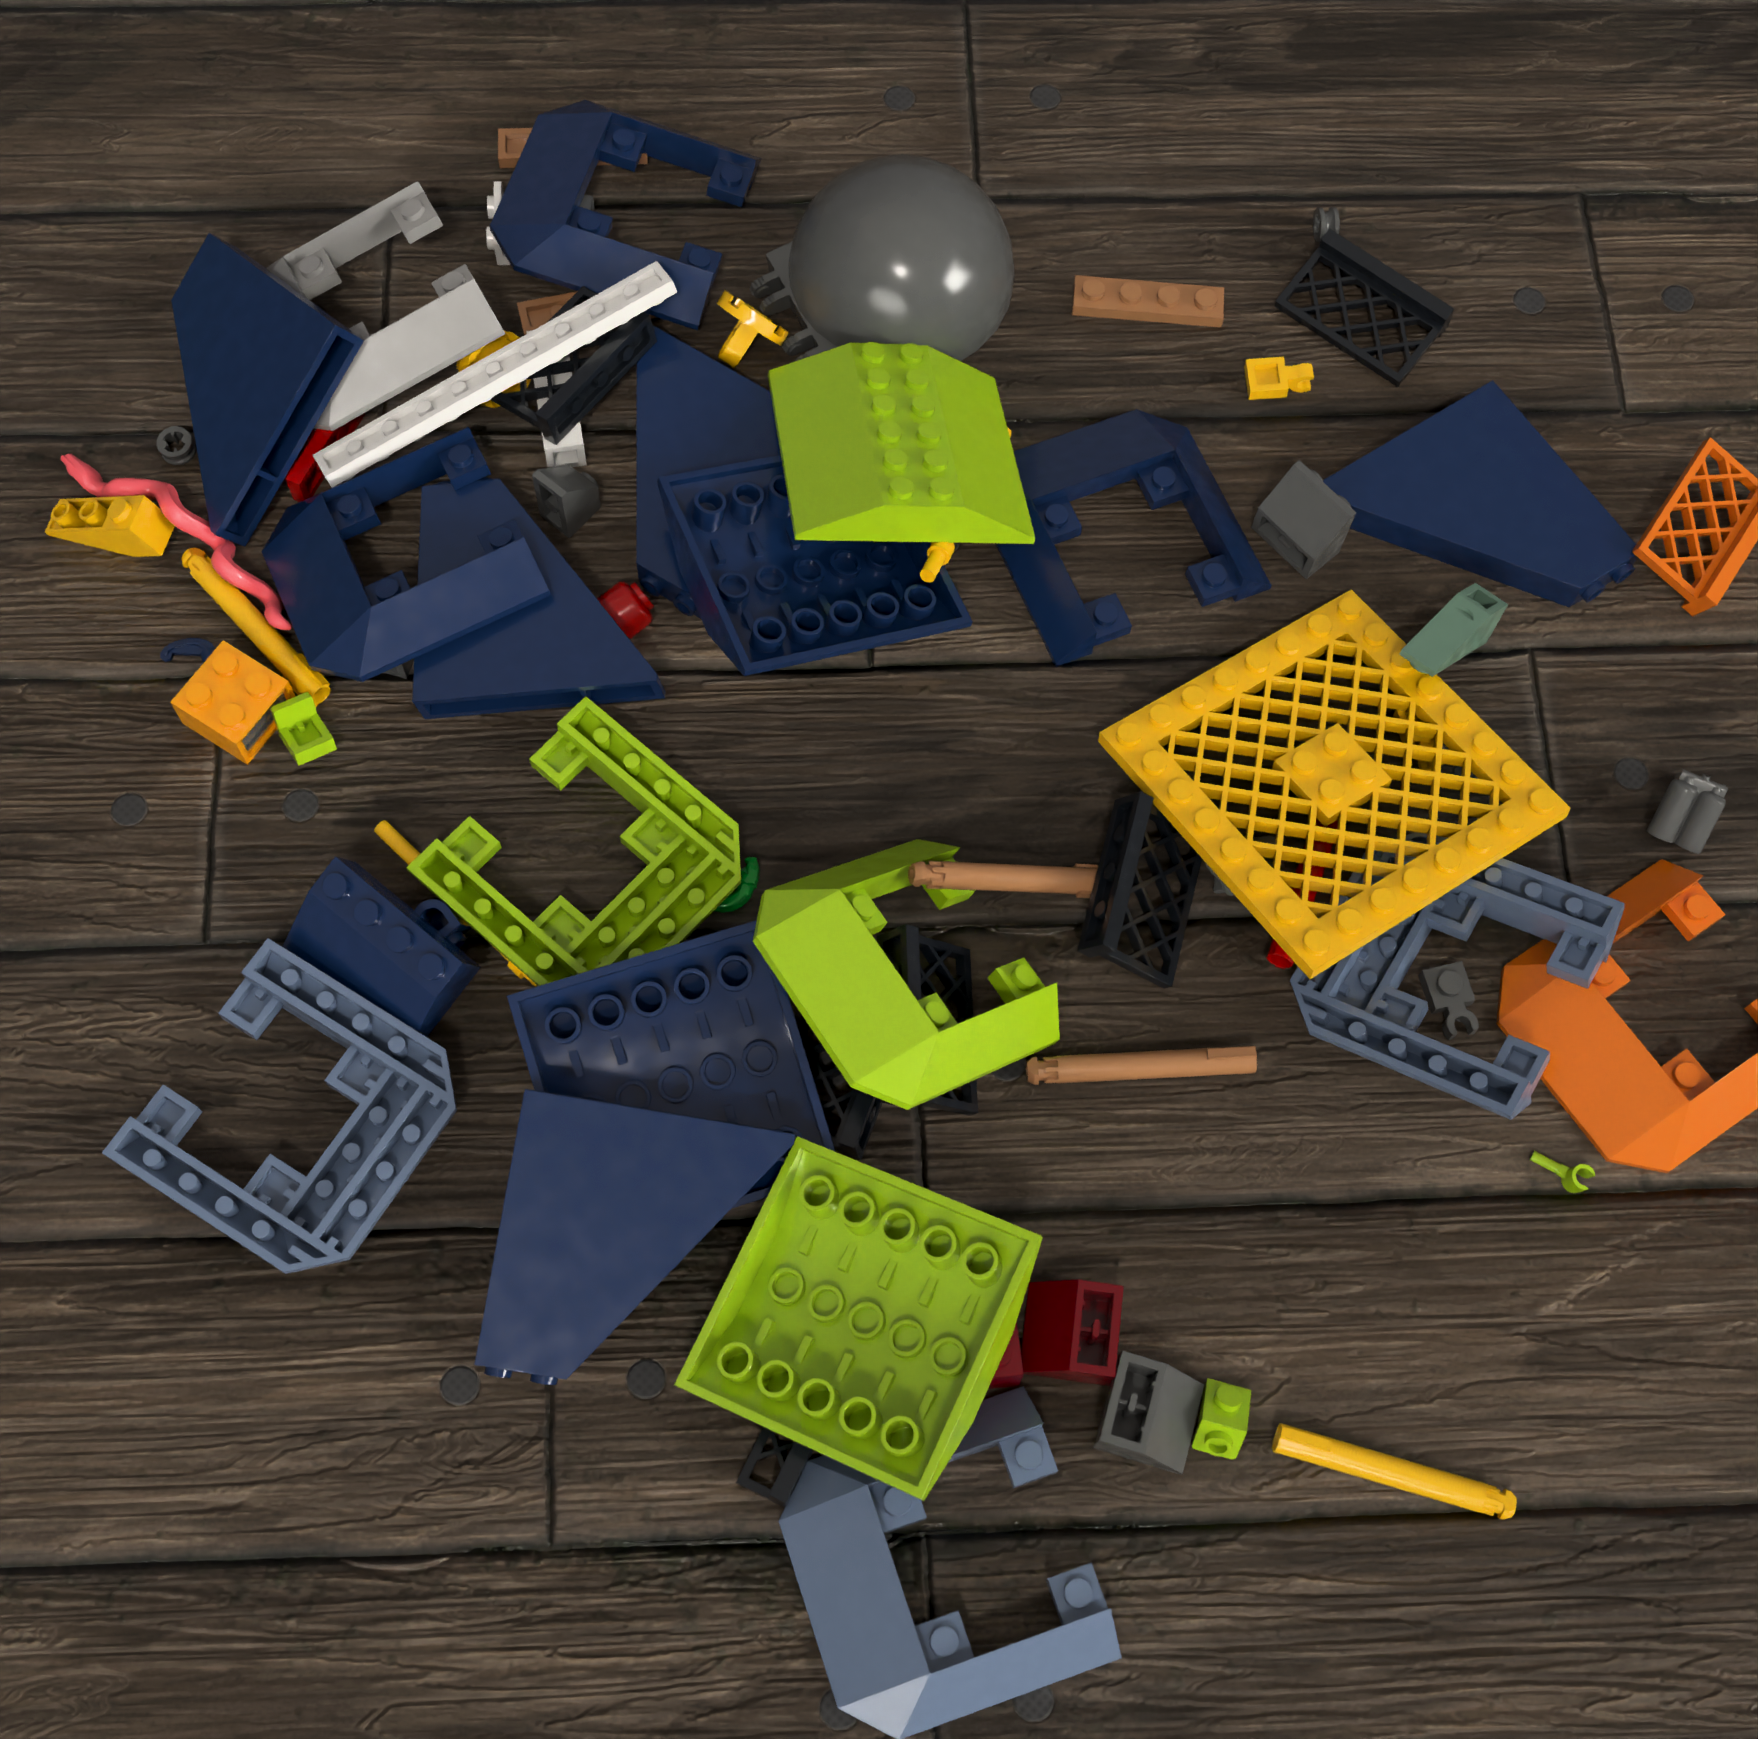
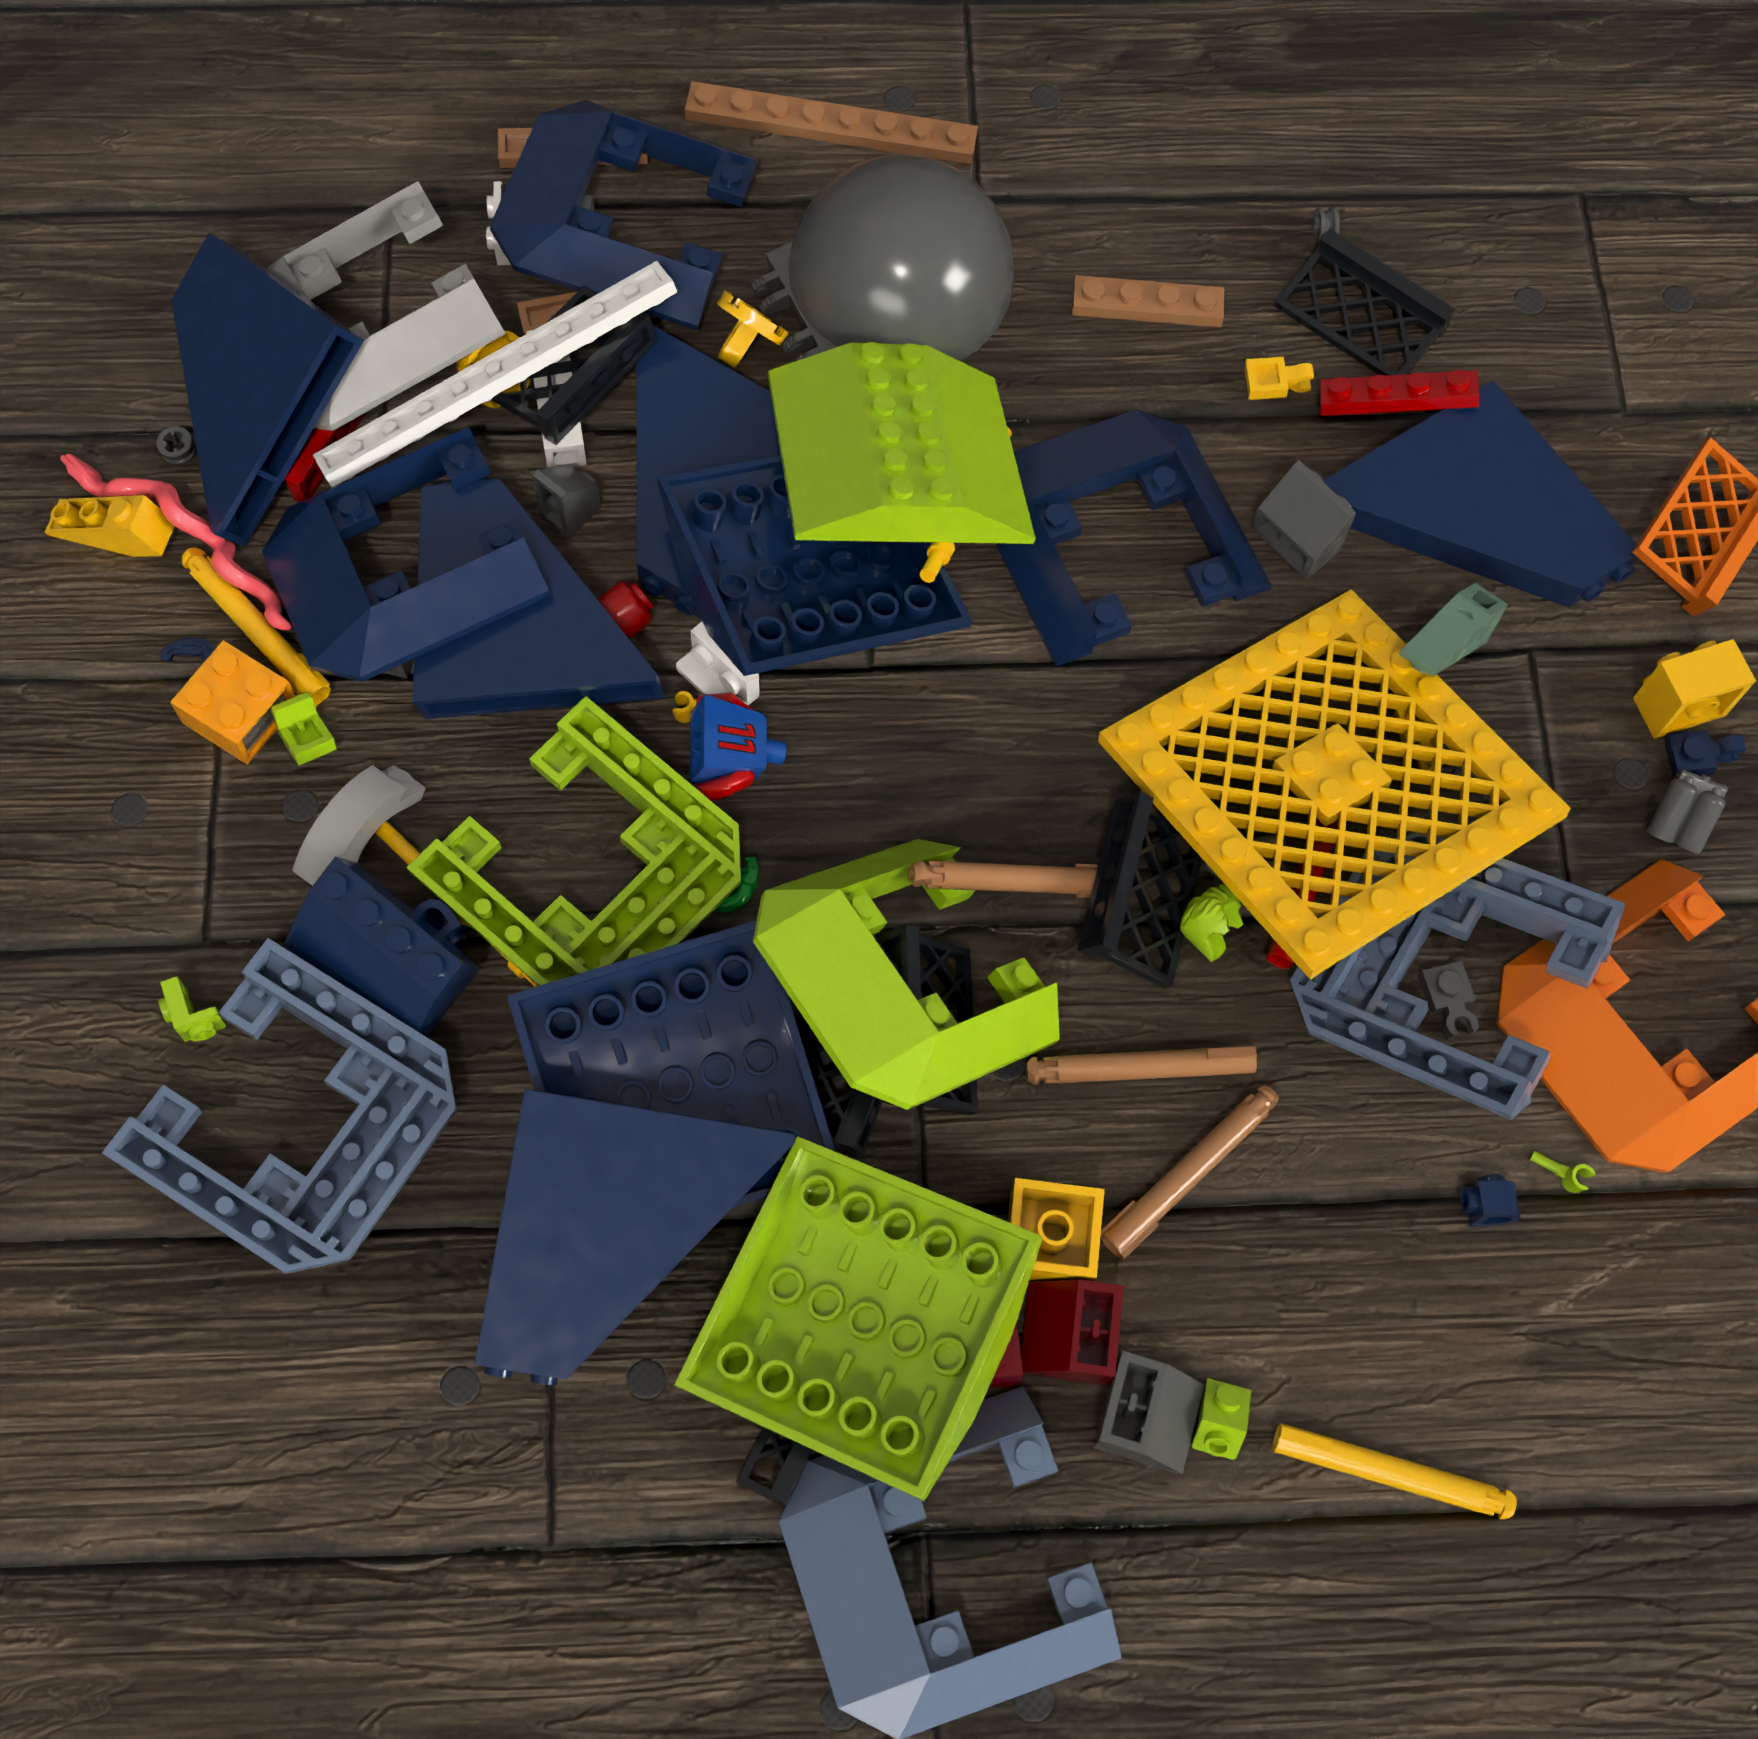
none -> lime bracket [158,976,226,1042]
none -> light grey arch [292,765,426,886]
none -> blue torso [672,691,787,801]
none -> white bracket [676,622,760,705]
none -> medium nougat plate [685,81,978,165]
none -> yellow brick [1007,1178,1105,1282]
none -> medium nougat piece [1100,1085,1279,1260]
none -> lime hair [1180,884,1243,962]
none -> red plate [1321,370,1479,416]
none -> dark blue plate [1460,1174,1520,1227]
none -> yellow brick [1633,639,1756,739]
none -> dark blue plate [1664,730,1746,778]

